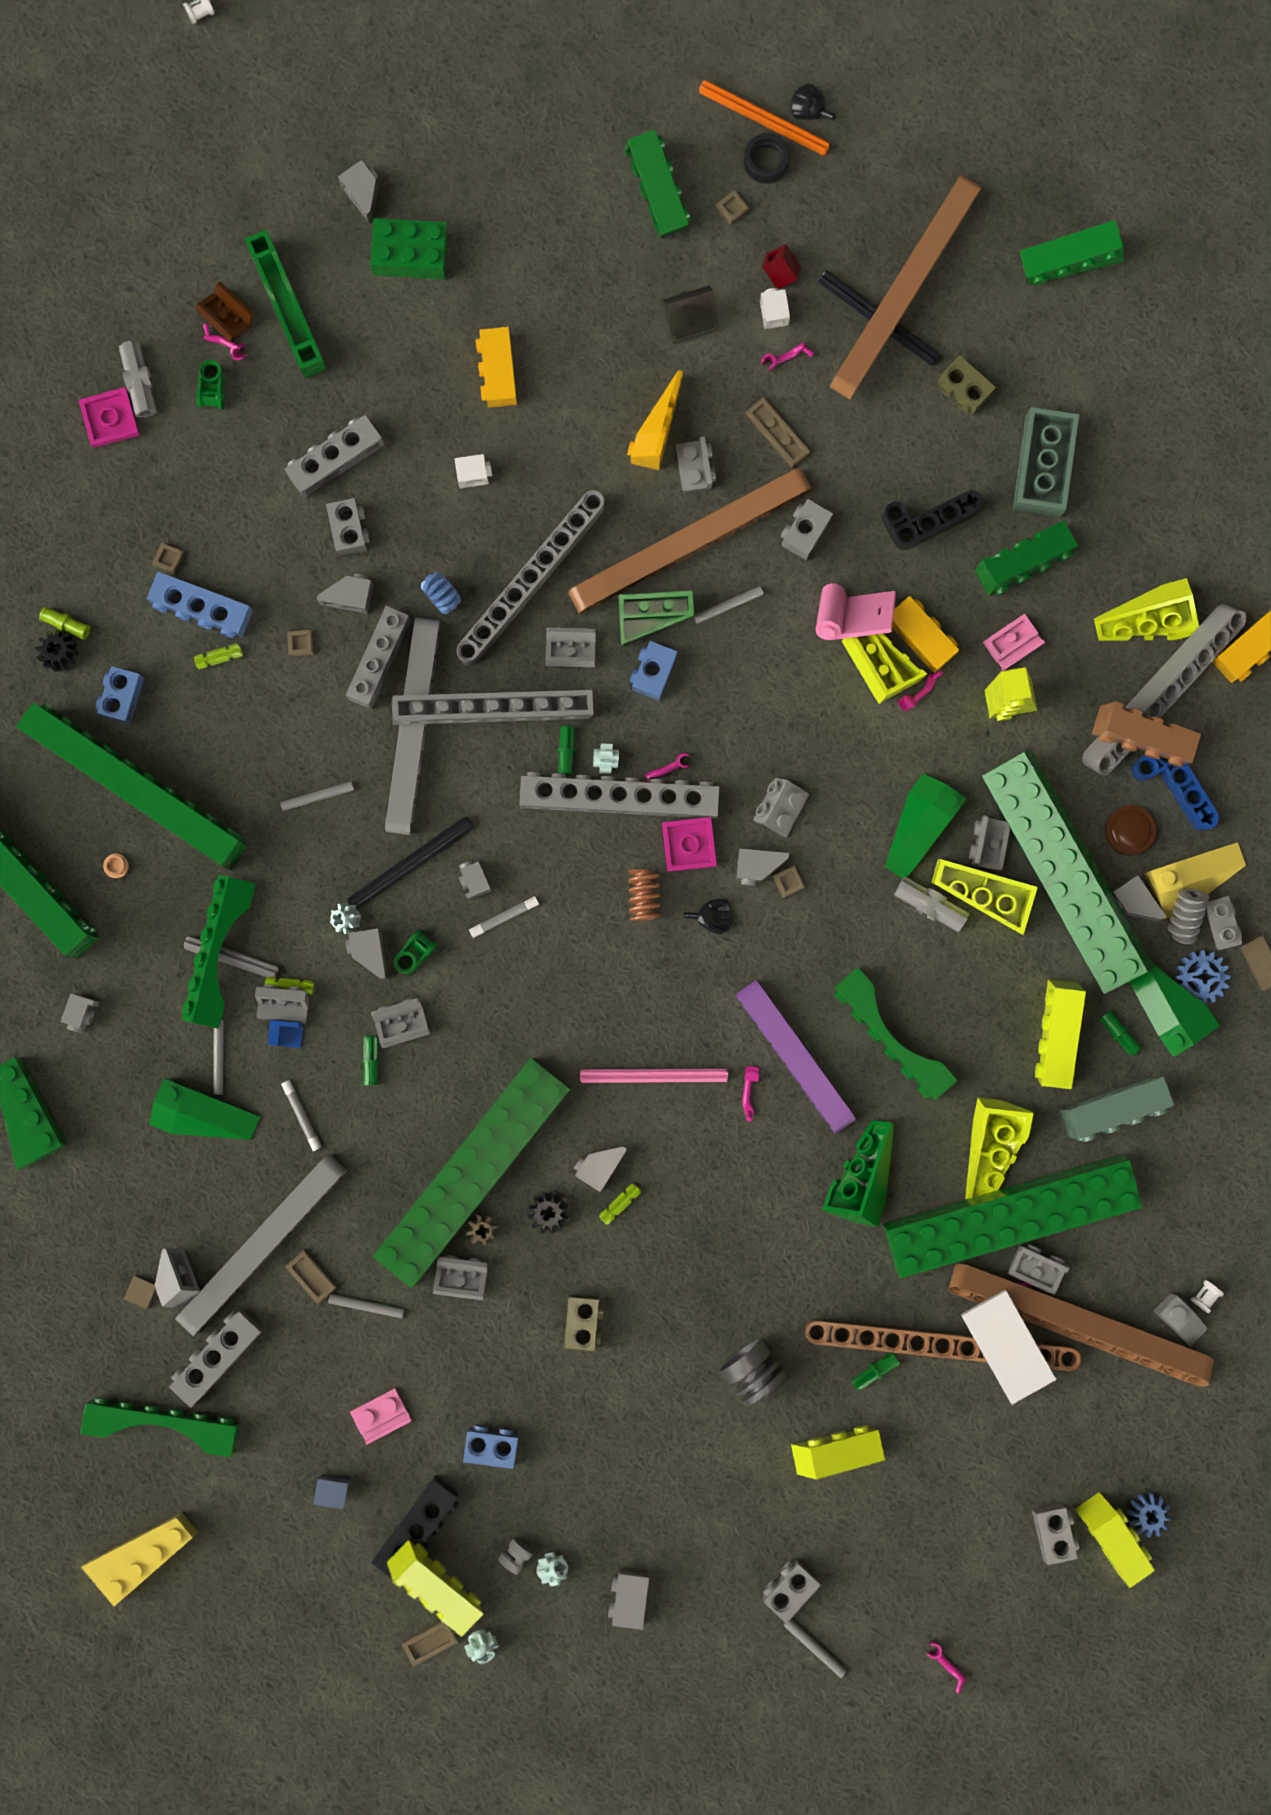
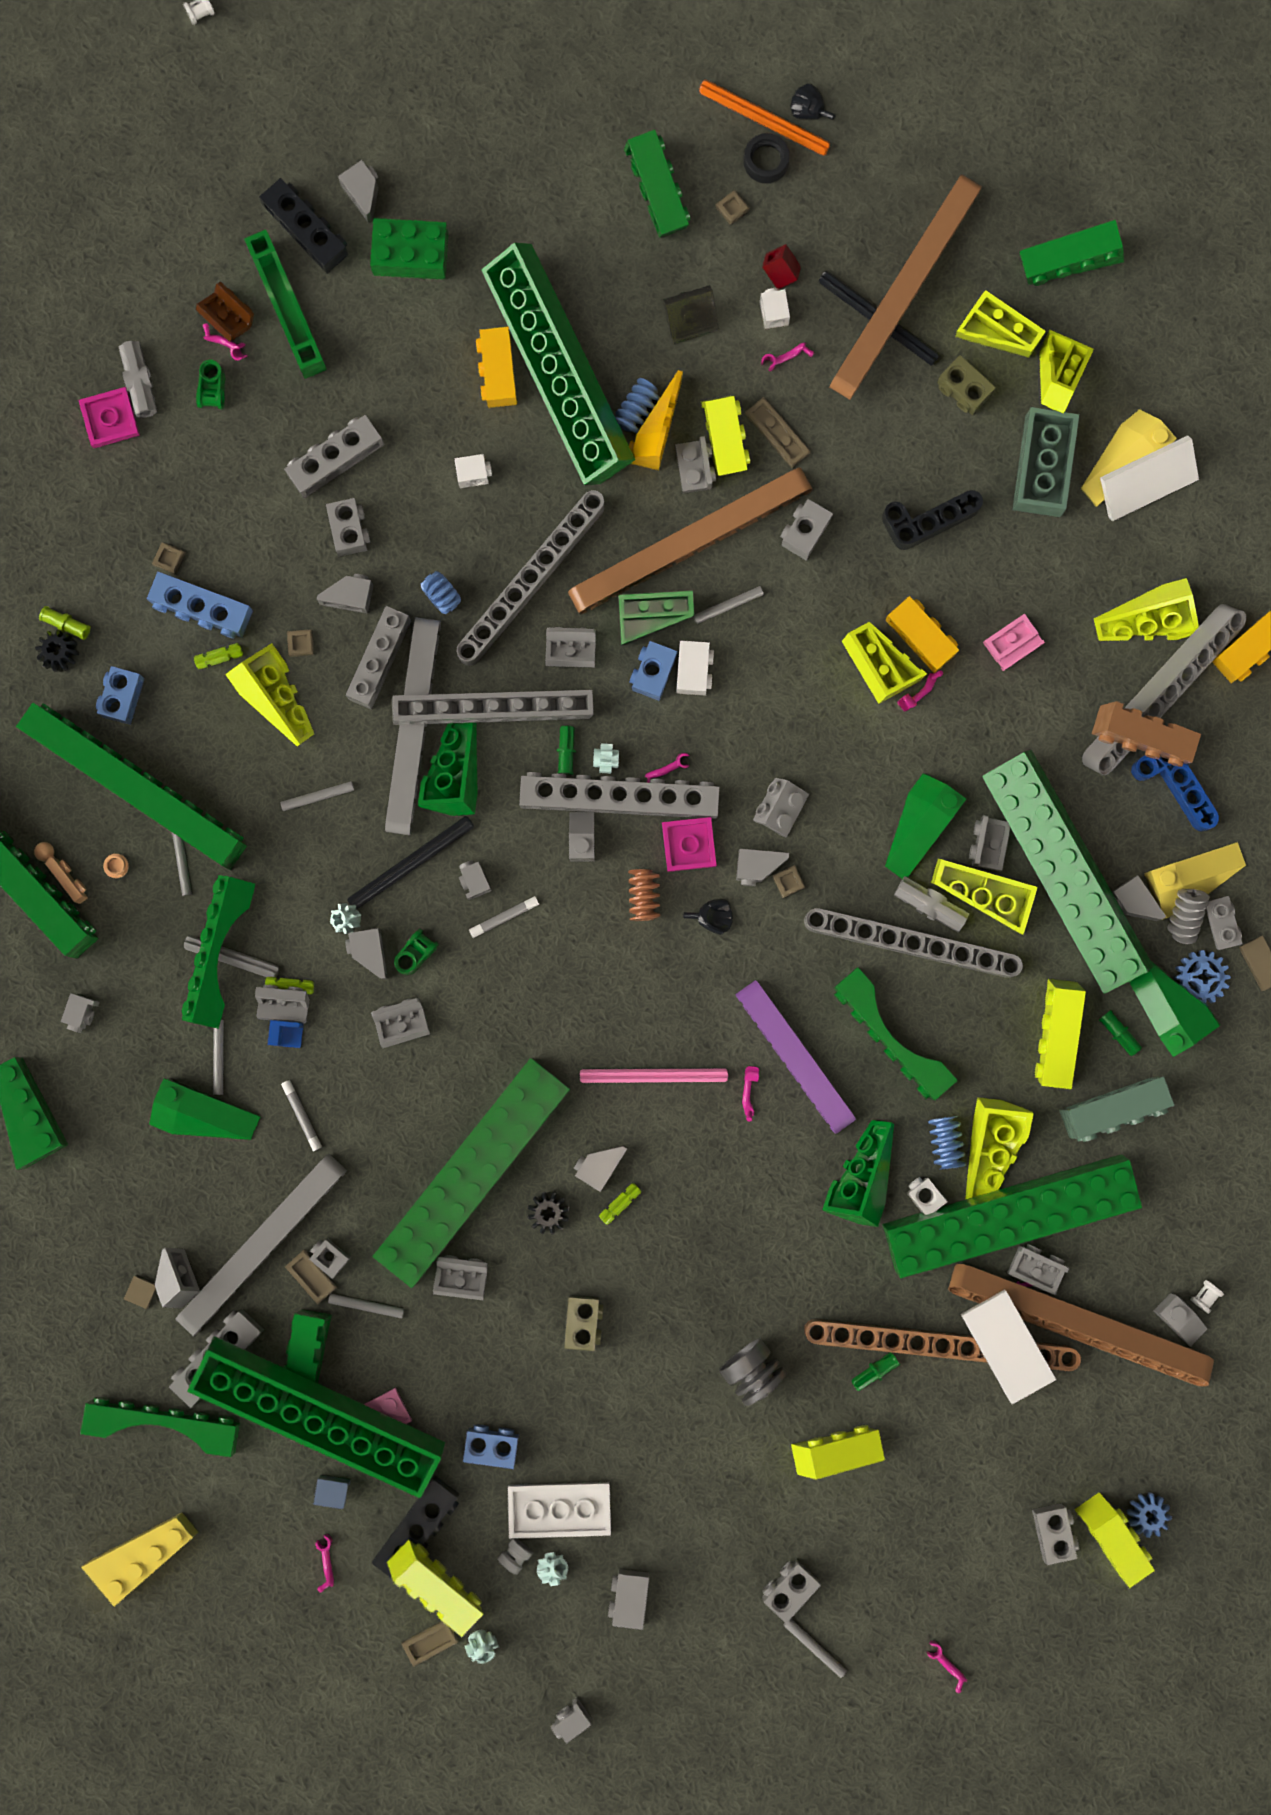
green axle [361,1036,381,1085] -> none
dark tan gear [464,1213,497,1246] -> none
bright pink door [816,583,896,640] -> none
green wedge [975,520,1078,596] -> none
neon yellow wedge [985,667,1038,722] -> none
reddish brown piece [1105,805,1156,856] -> none
none -> light nougat plate [34,842,88,904]
none -> light grey bar [172,833,192,896]
none -> green brick [187,1336,445,1498]
none -> neon yellow wedge [225,643,314,746]
none -> black brick [259,178,348,274]
none -> green wedge [283,1309,332,1383]
none -> light grey brick [309,1239,351,1279]
none -> dark pink piece [316,1534,334,1593]
none -> green wedge [418,722,478,816]
none -> green brick [481,242,635,485]
none -> white plate [508,1482,611,1538]
none -> light grey brick [551,1697,592,1744]
none -> light grey slope [569,812,595,862]
none -> medium blue piece [615,378,660,433]
none -> white brick [676,641,714,695]
none -> neon yellow wedge [701,396,750,476]
none -> light grey beam [804,908,1023,978]
none -> white brick [907,1177,947,1215]
none -> medium blue piece [928,1116,966,1169]
none -> neon yellow wedge [955,290,1046,358]
none -> neon yellow wedge [1040,329,1094,414]
none -> light yellow wedge [1081,409,1177,507]
none -> white tile [1100,435,1199,521]

